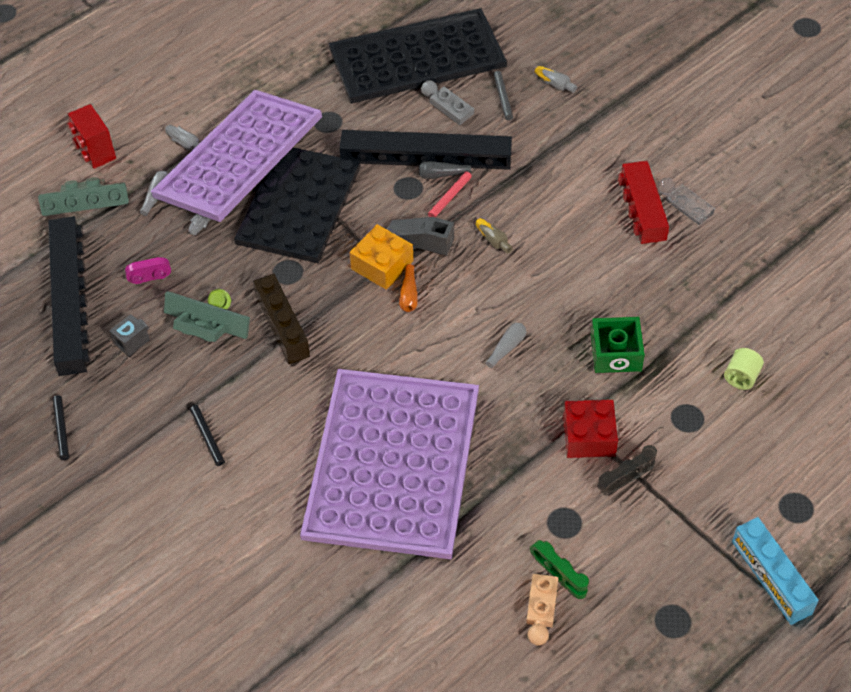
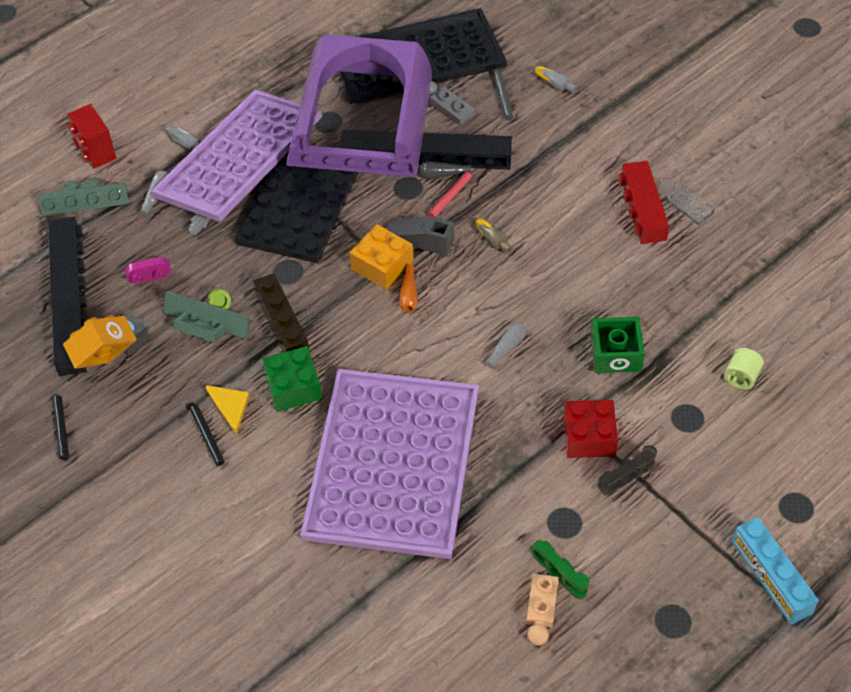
none -> light orange brick [63,315,137,369]
none -> yellow tile [206,385,250,433]
none -> green brick [262,346,322,412]
none -> medium lavender panel [286,34,432,177]

